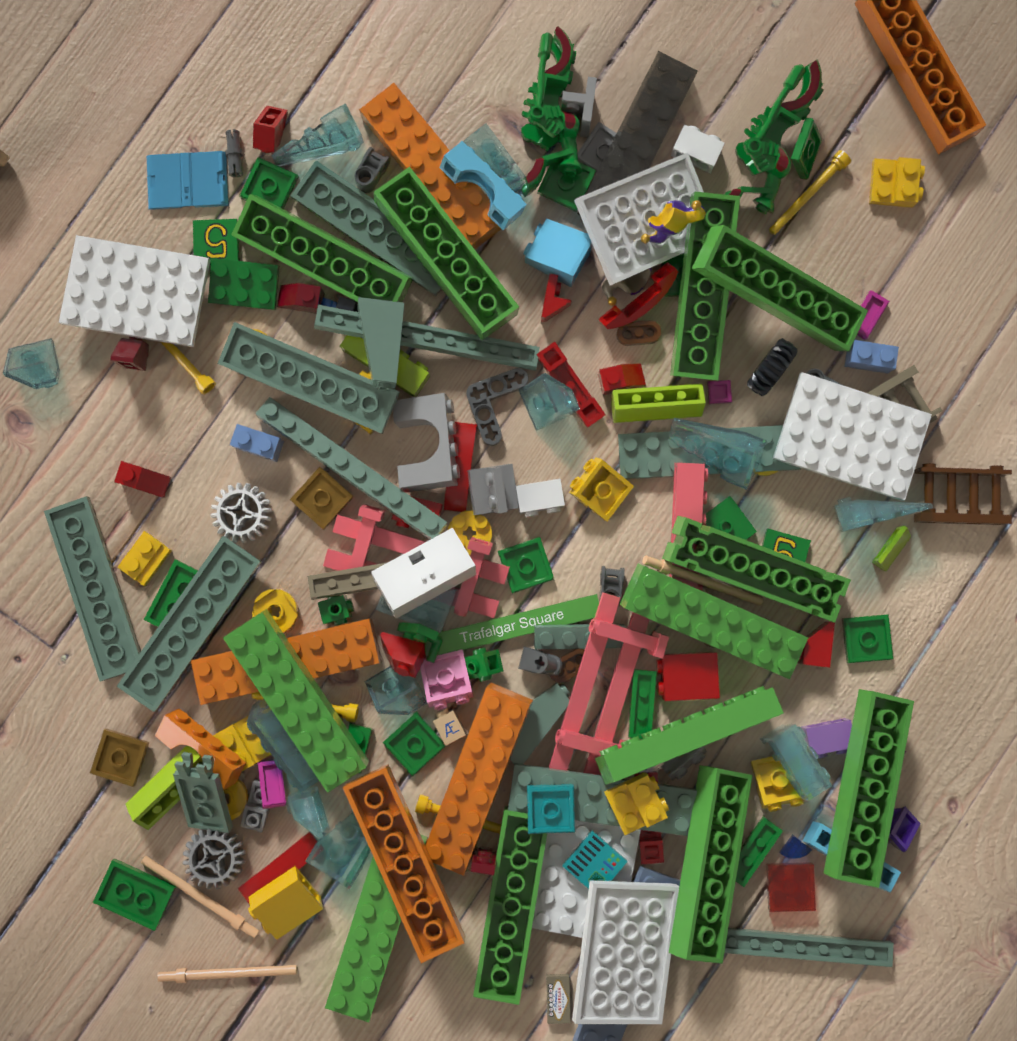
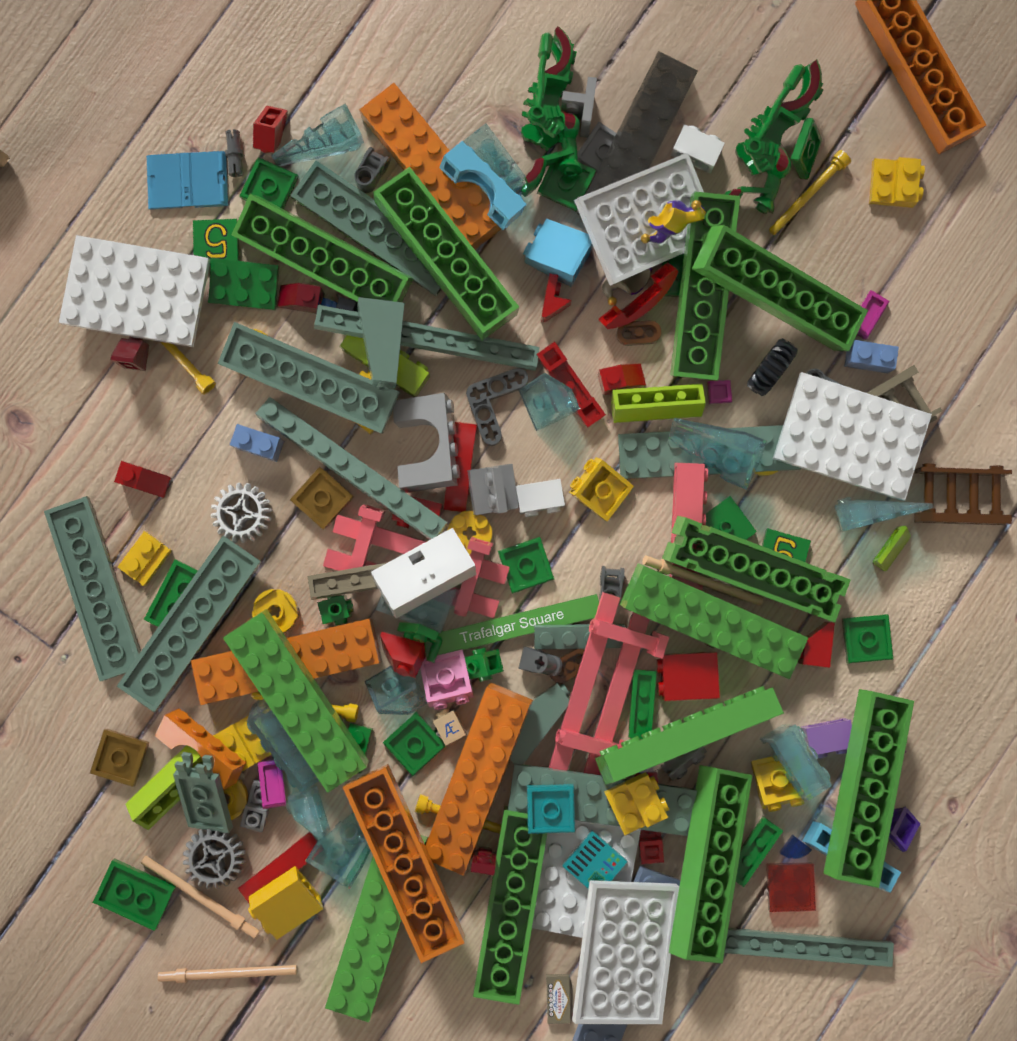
clear light blue slope [3,338,60,389] -> none

